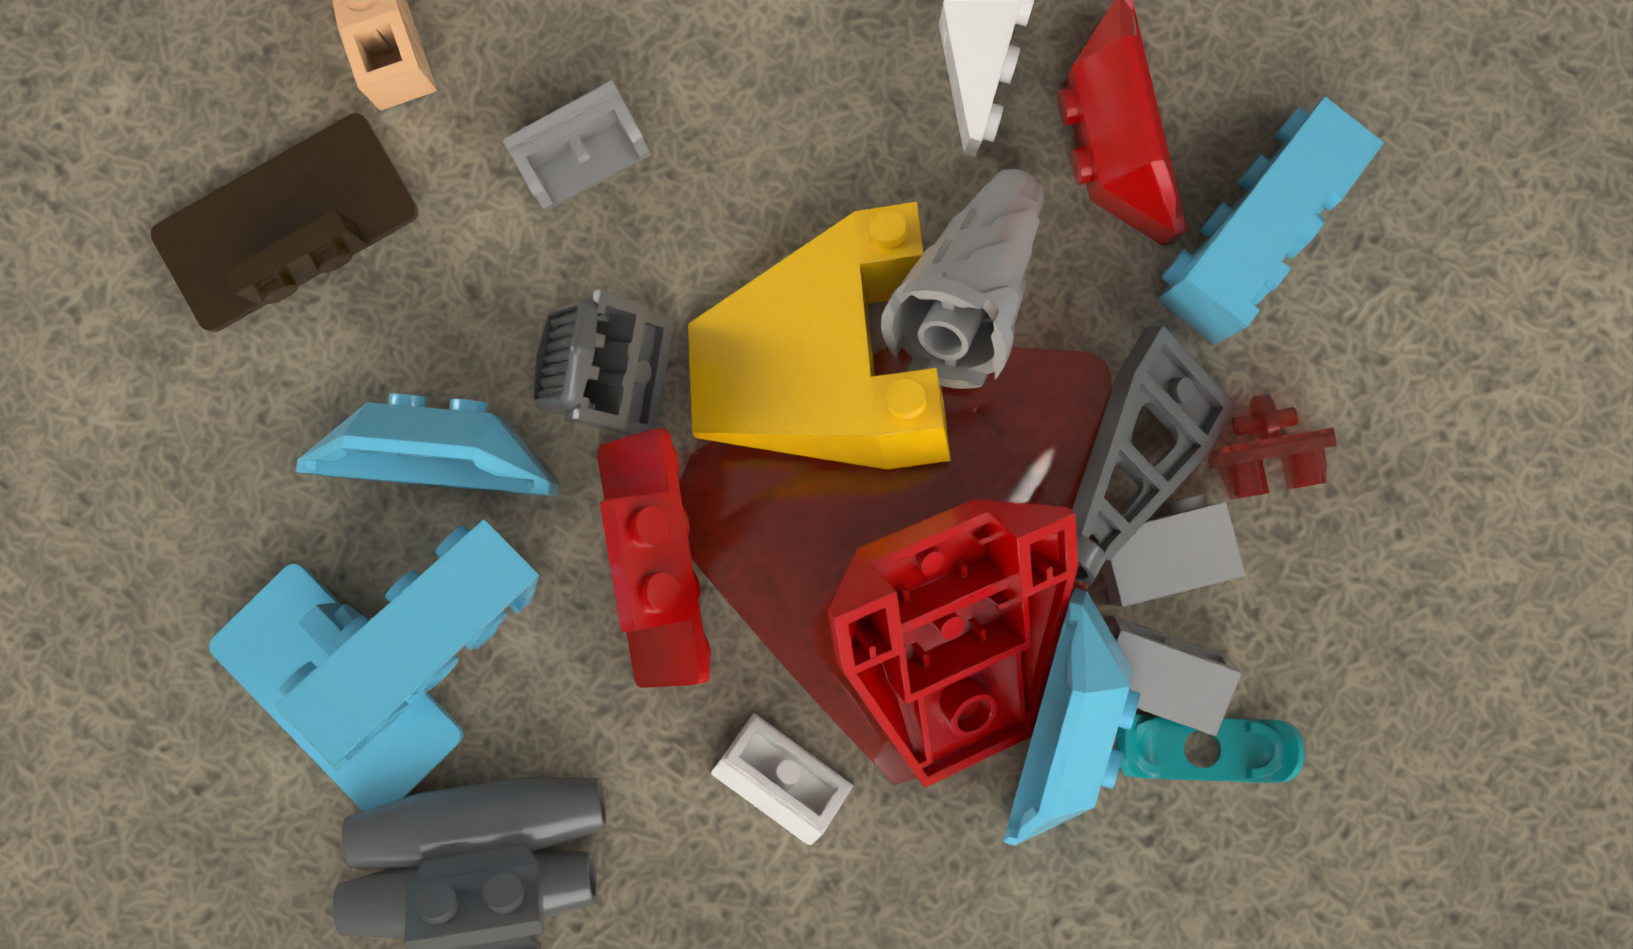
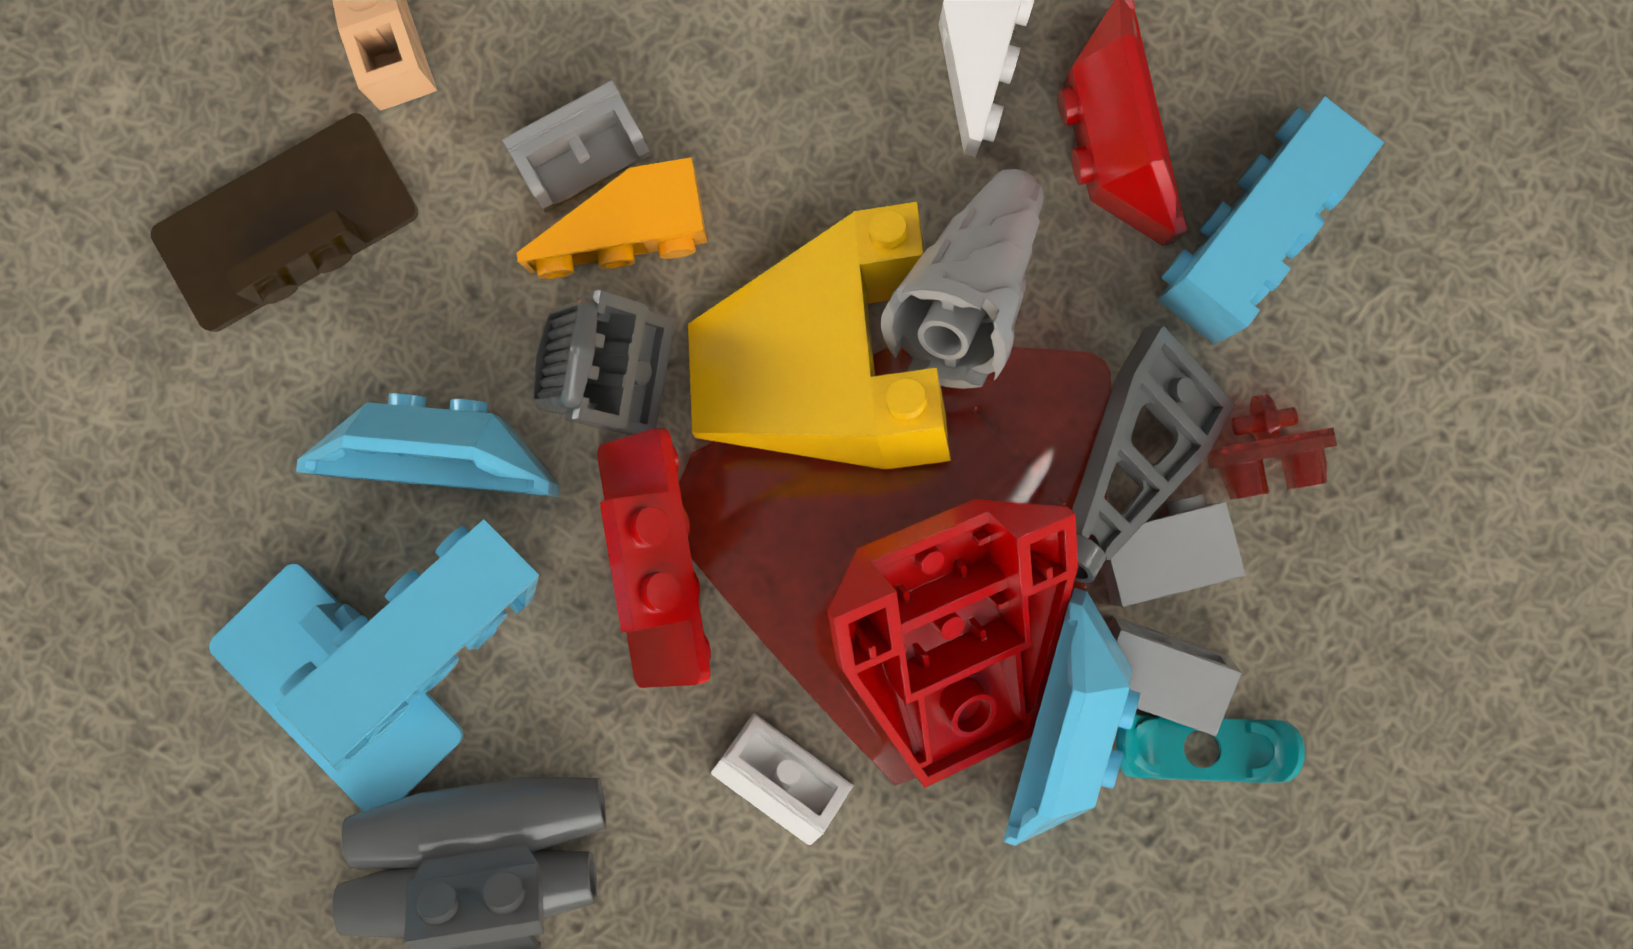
none -> light orange slope [516,157,708,279]

